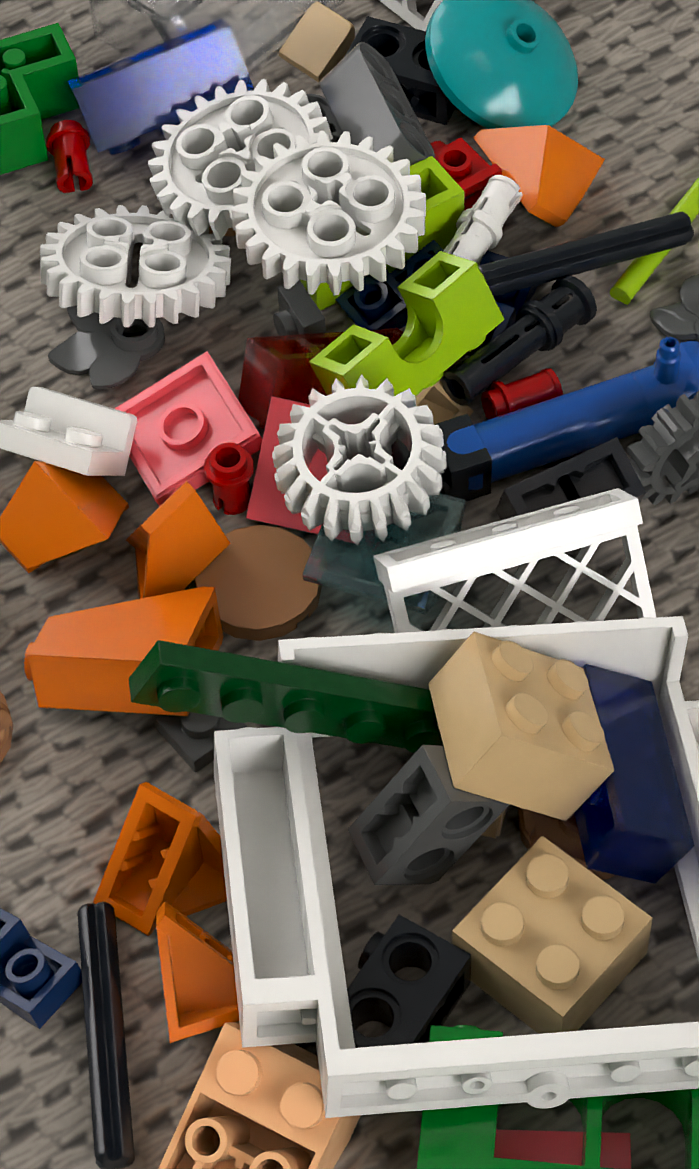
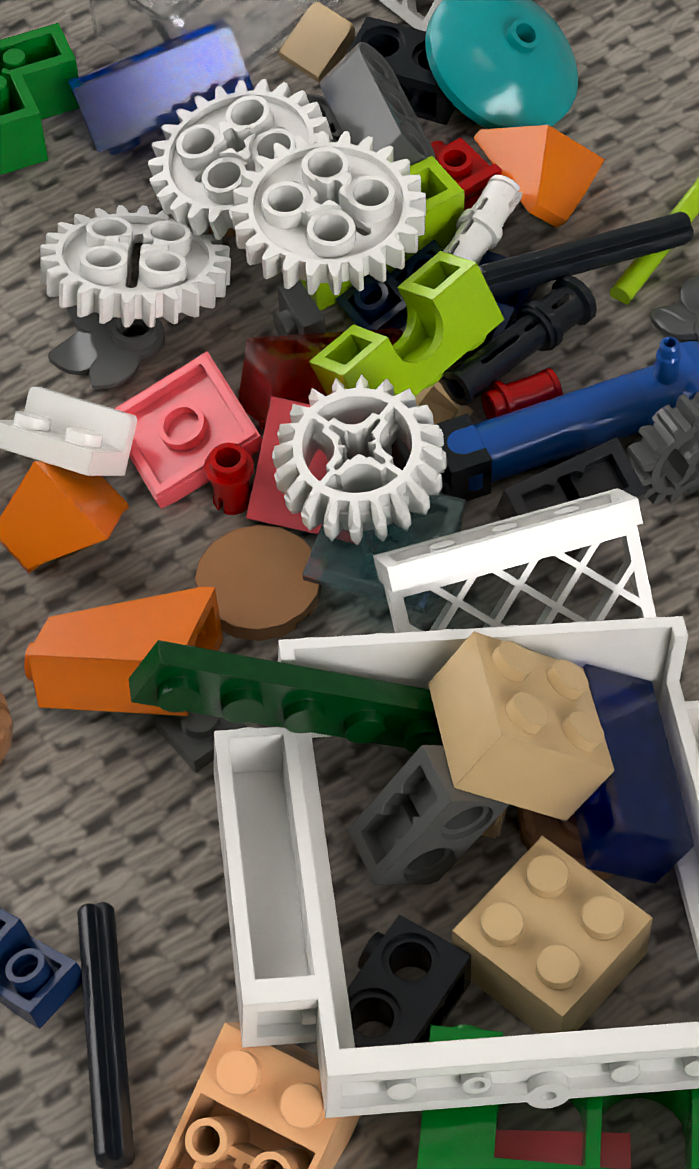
red pin [46,120,93,193] -> none
orange slope [93,782,227,936] -> none
orange slope [126,481,231,599] -> none
orange slope [156,901,239,1043] -> none

